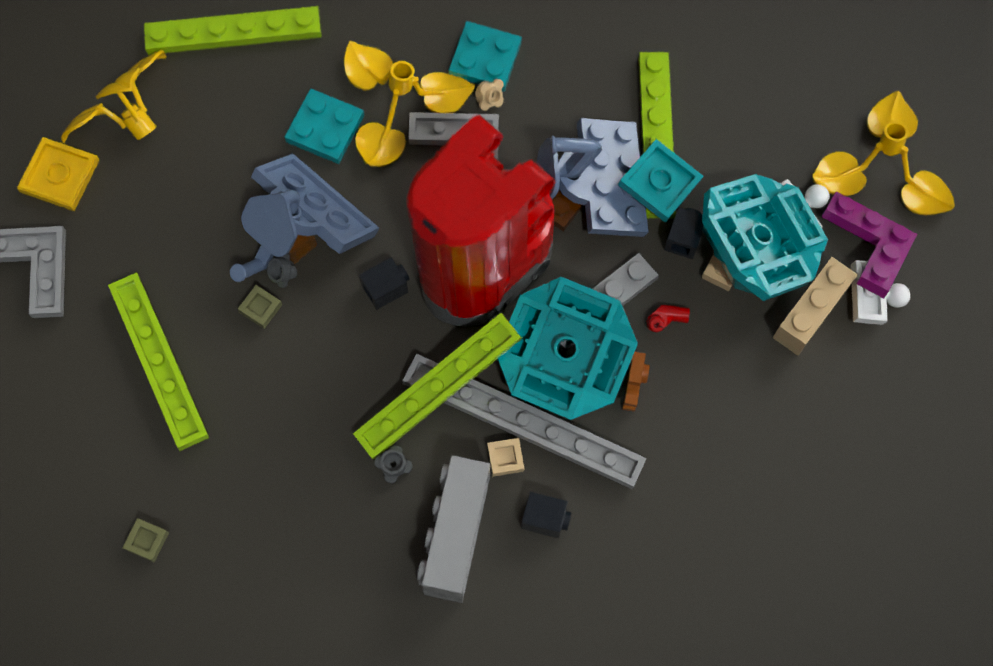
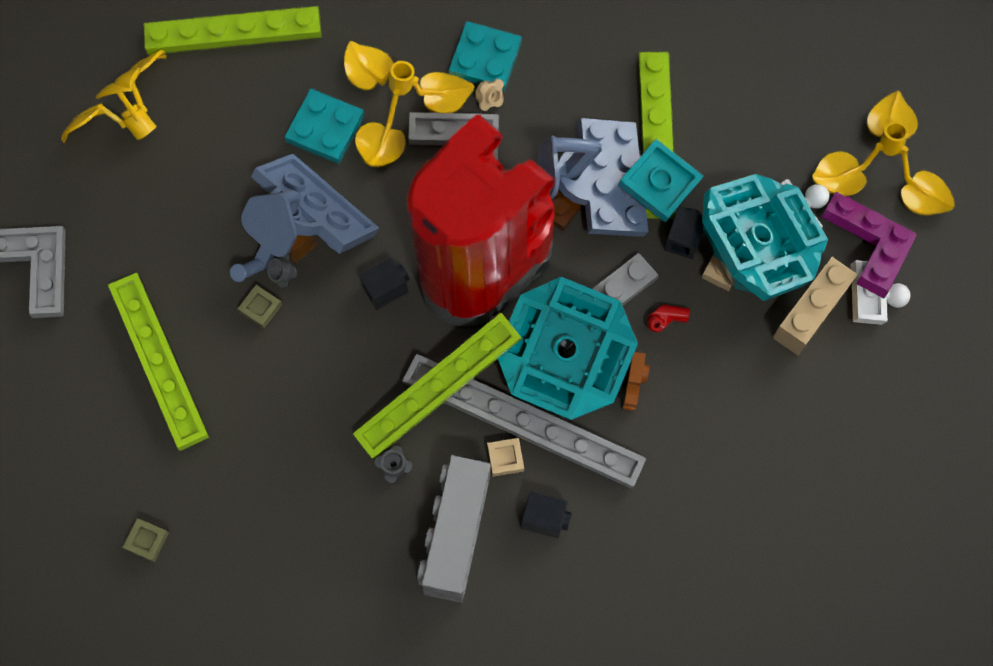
yellow tile [17,137,99,211] -> none

